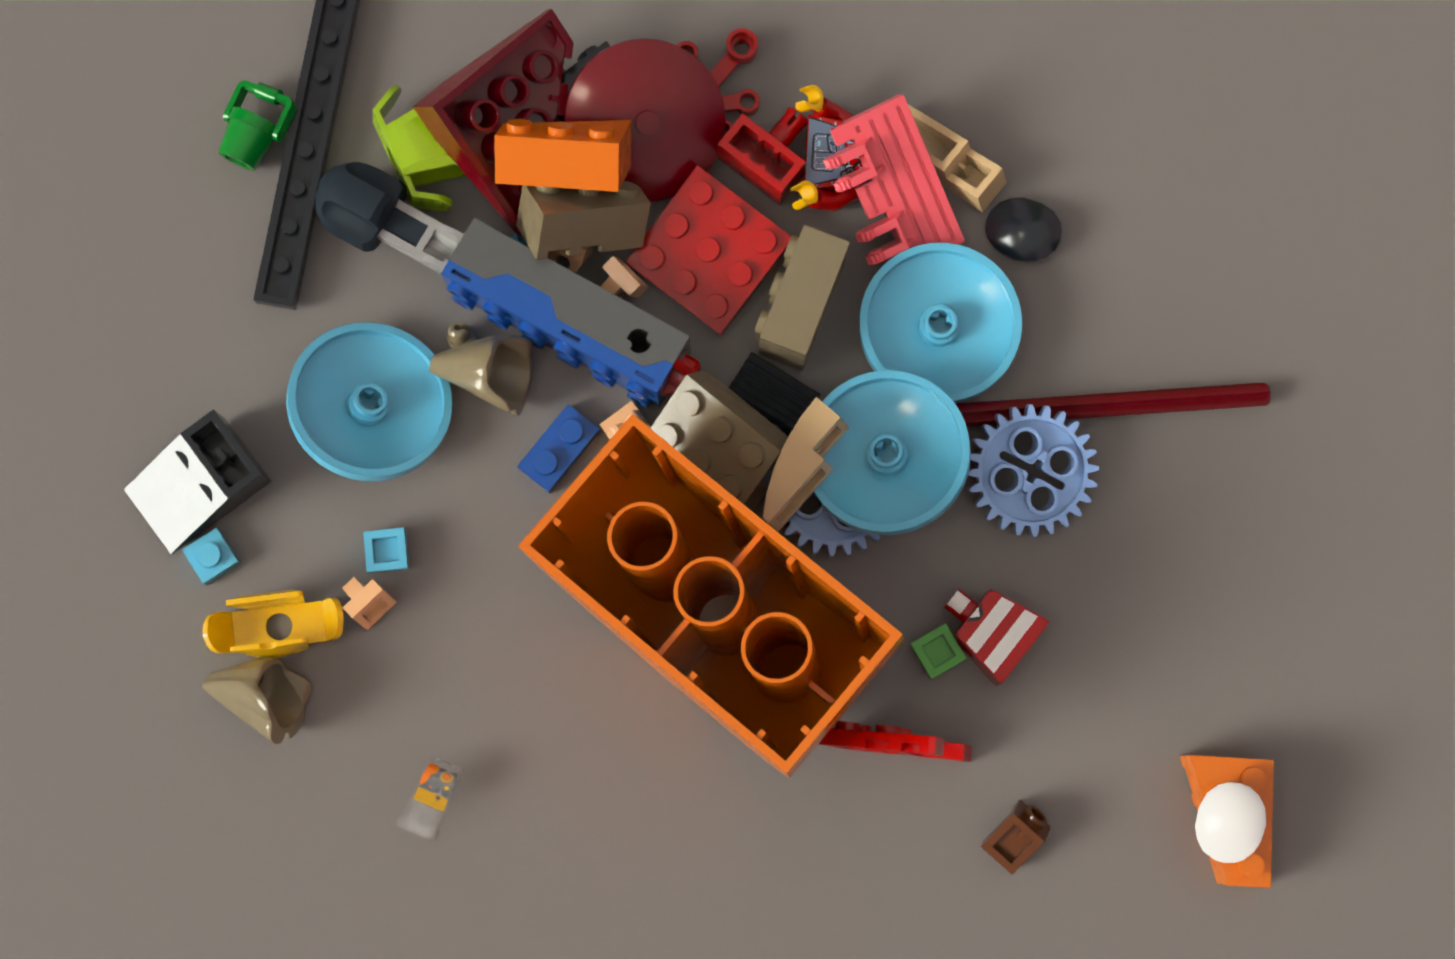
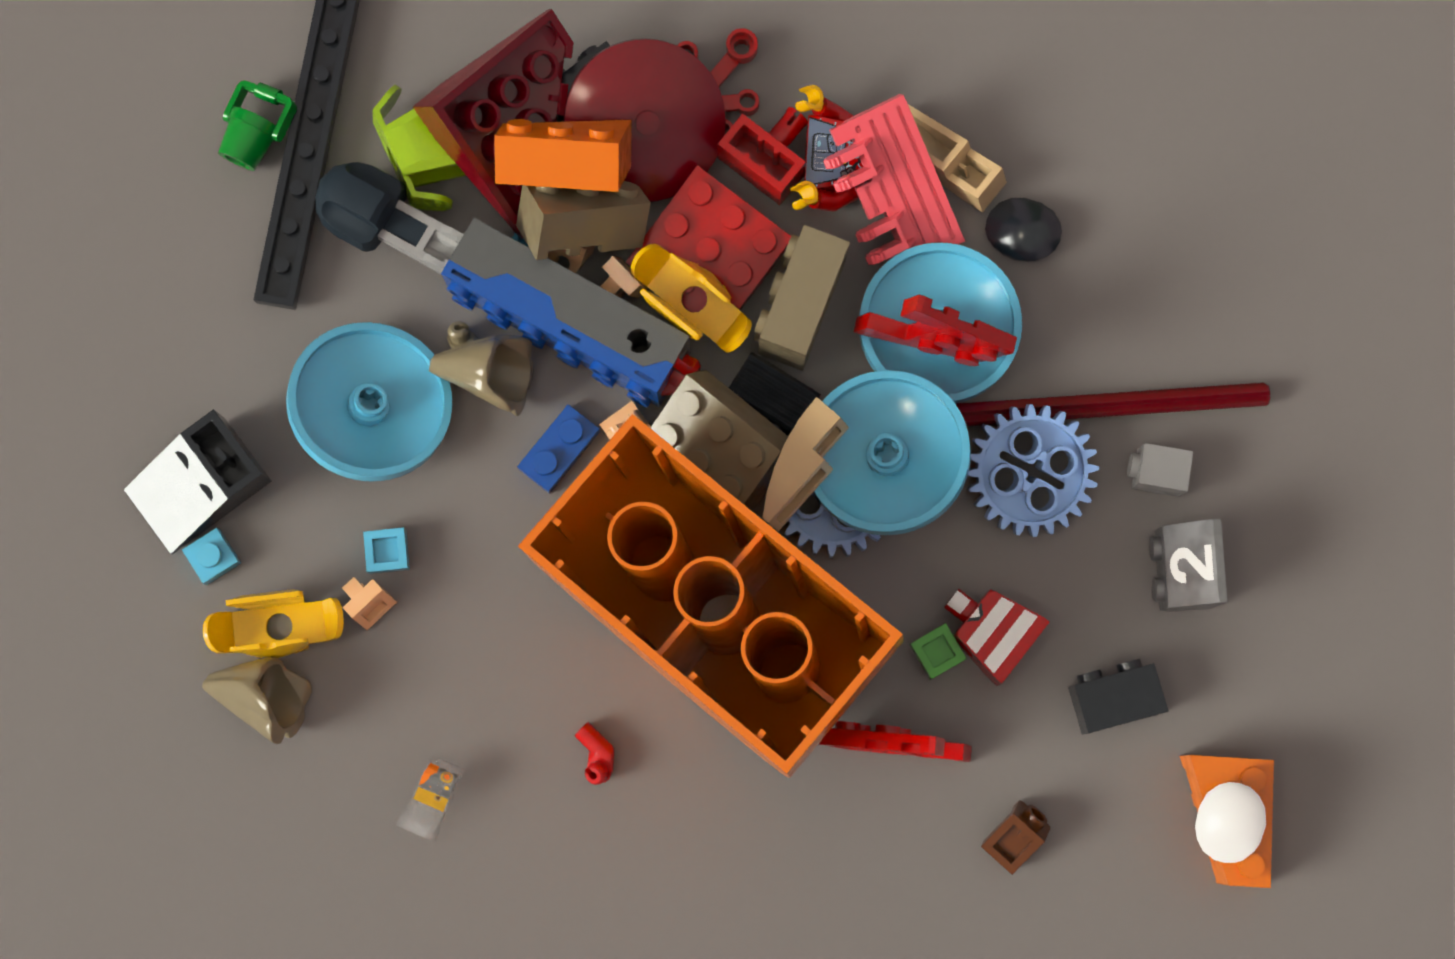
none -> red arm [574,721,615,785]
none -> yellow piece [631,244,752,353]
none -> red wing [853,294,1017,366]
none -> black brick [1068,659,1169,735]
none -> light grey brick [1127,443,1193,497]
none -> flat silver slope [1149,519,1228,611]

